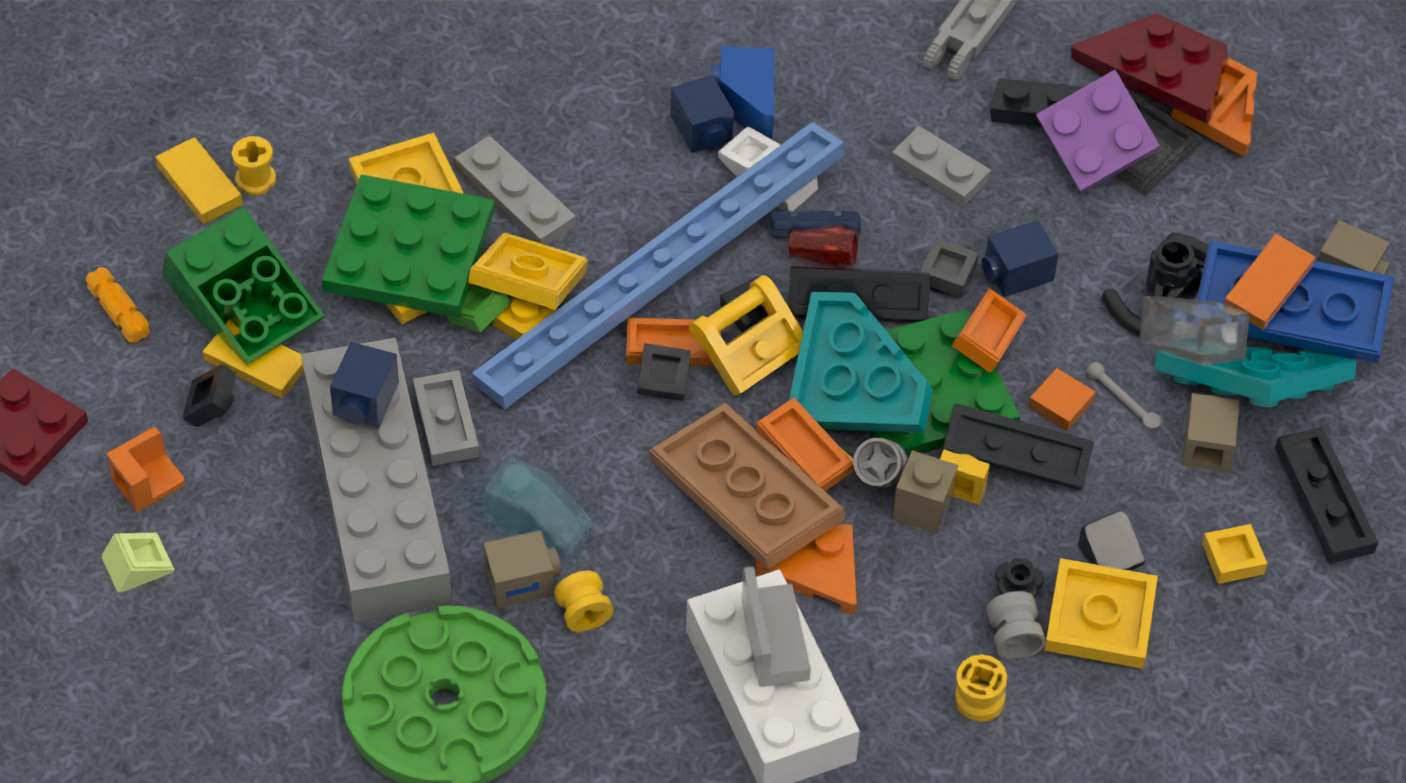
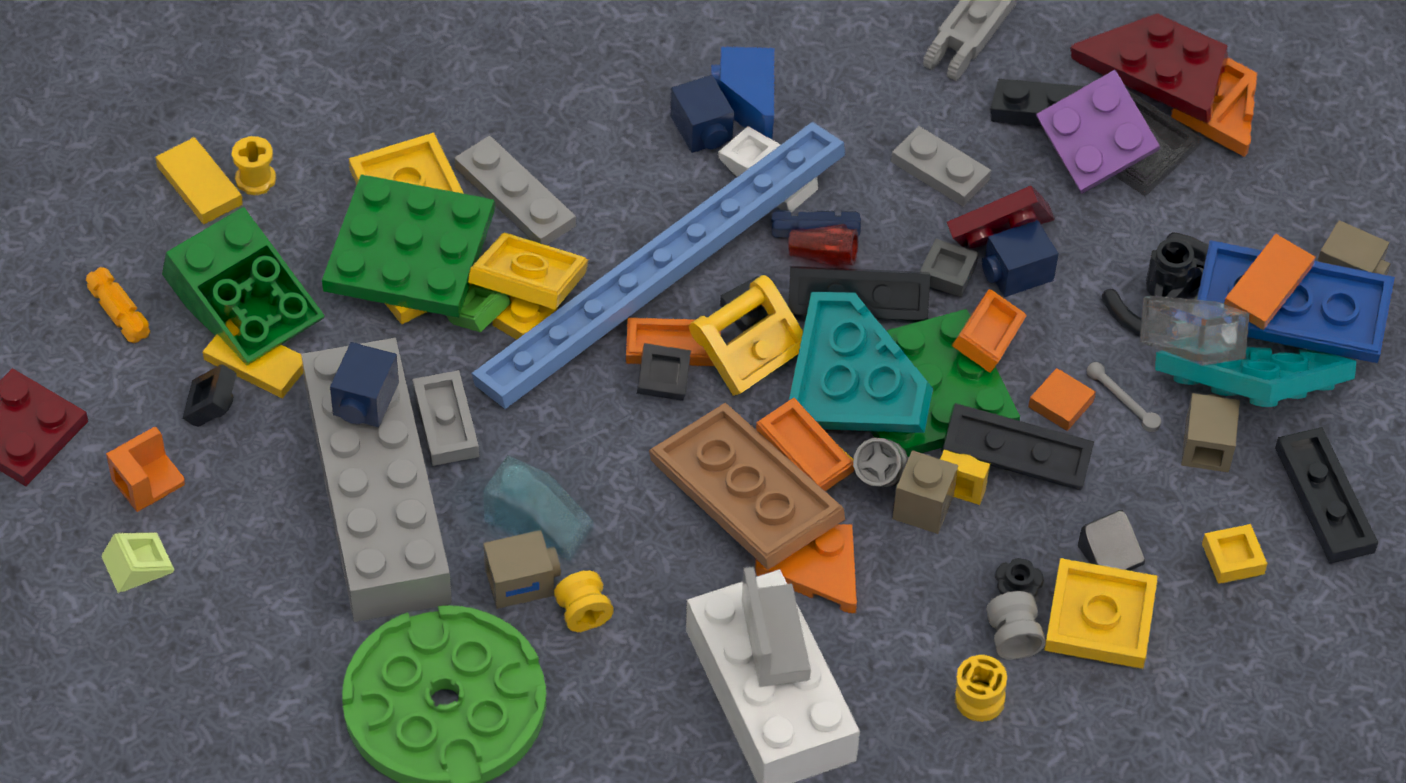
none -> dark red wing [947,185,1055,248]

